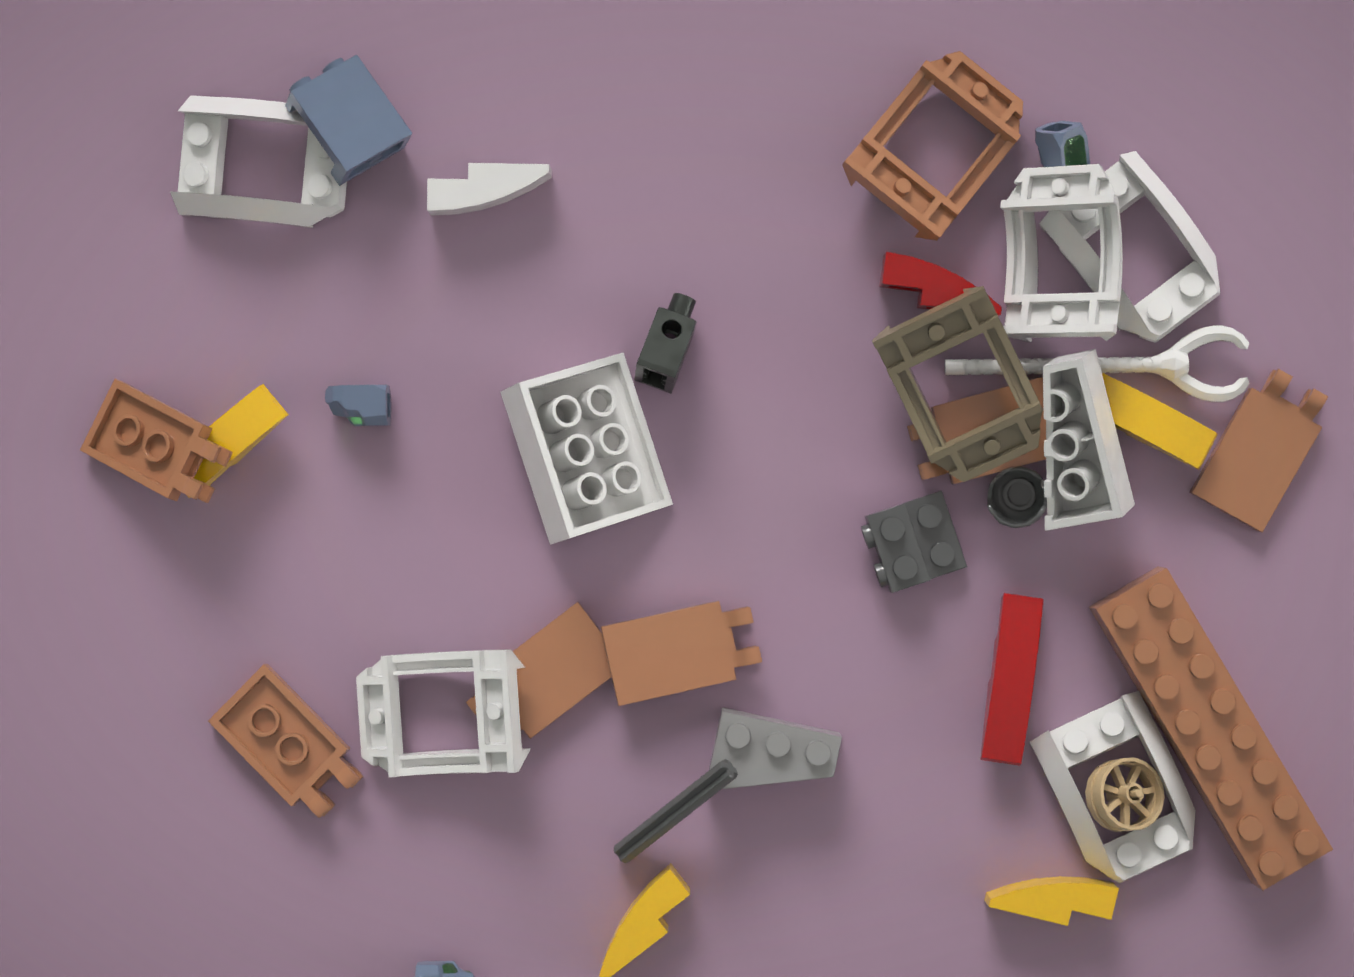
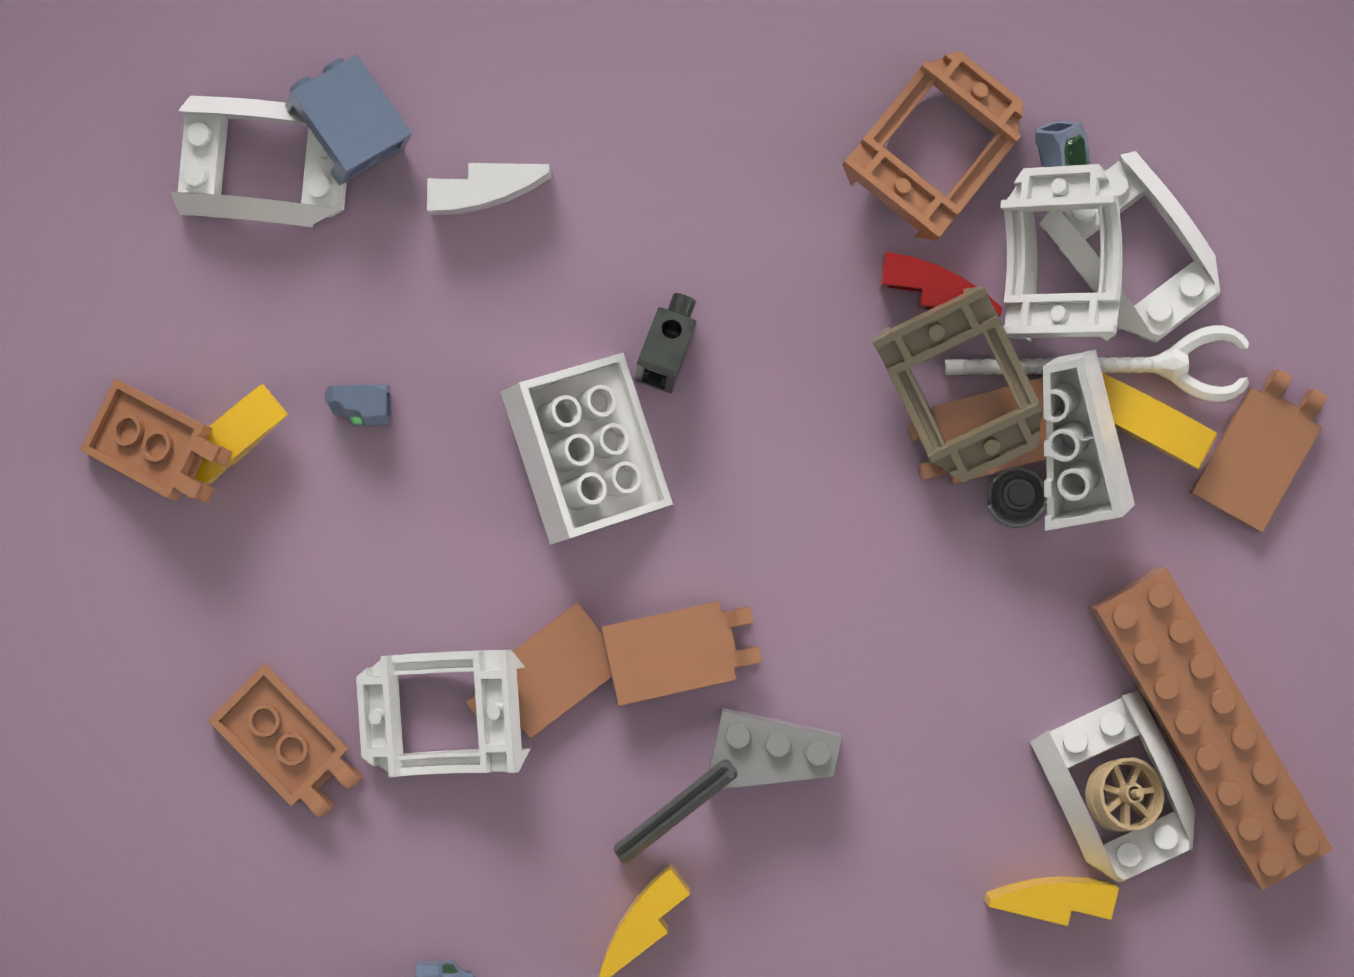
dark grey plate [861,491,967,593] -> none
red slope [980,593,1044,766] -> none

